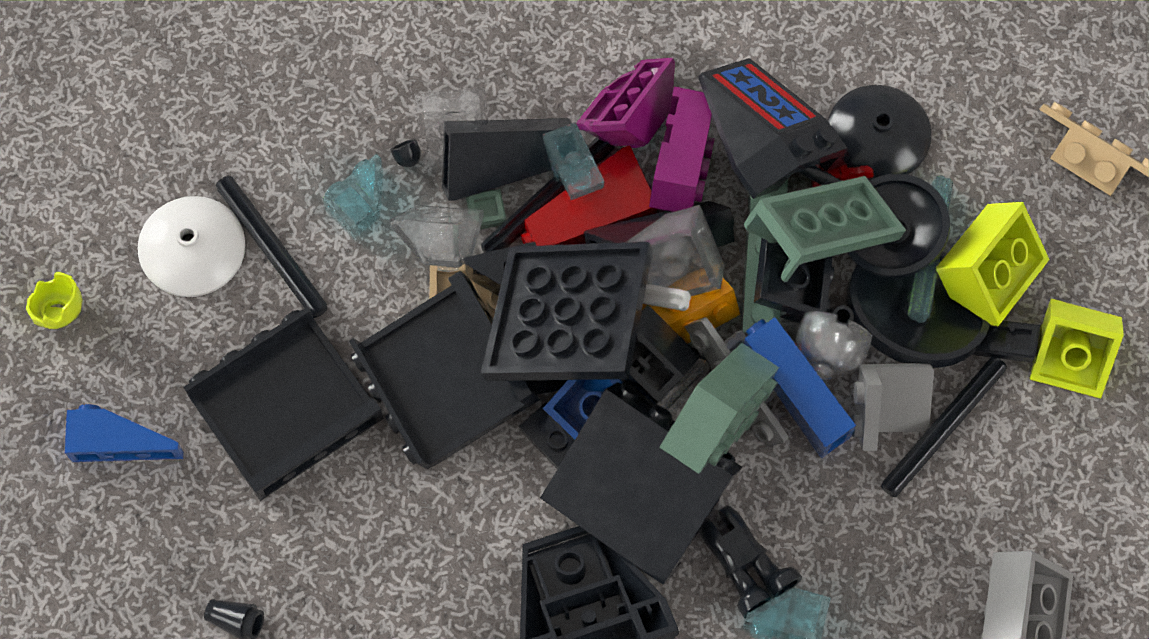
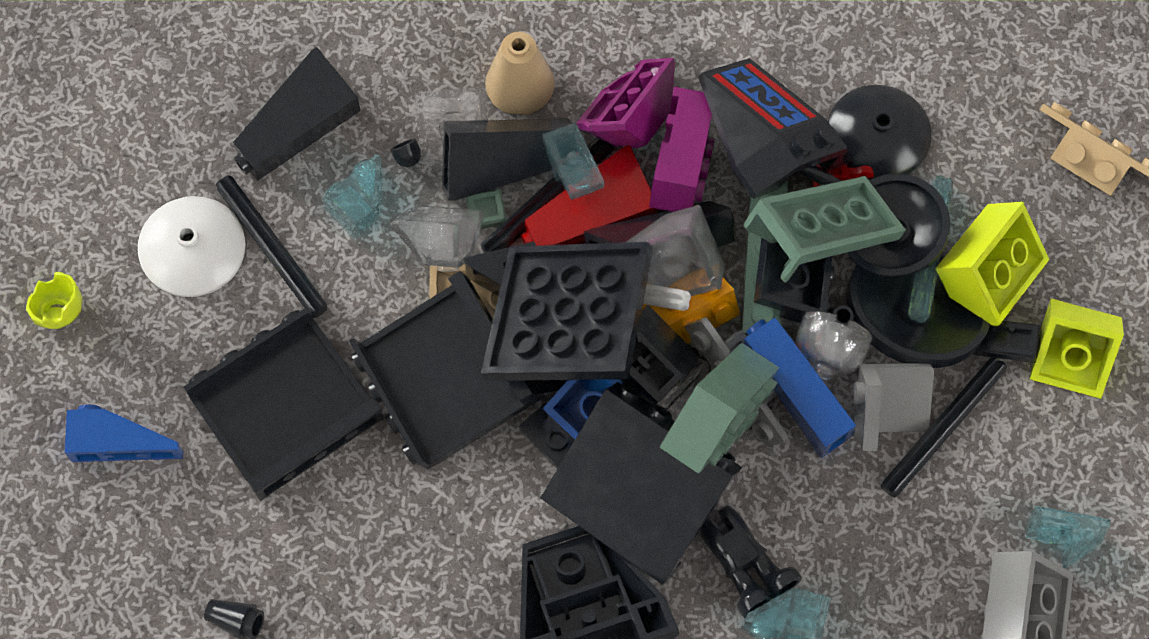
none -> black slope [233,47,361,181]
none -> tan cone [485,32,555,115]
none -> clear light blue slope [1026,506,1111,569]

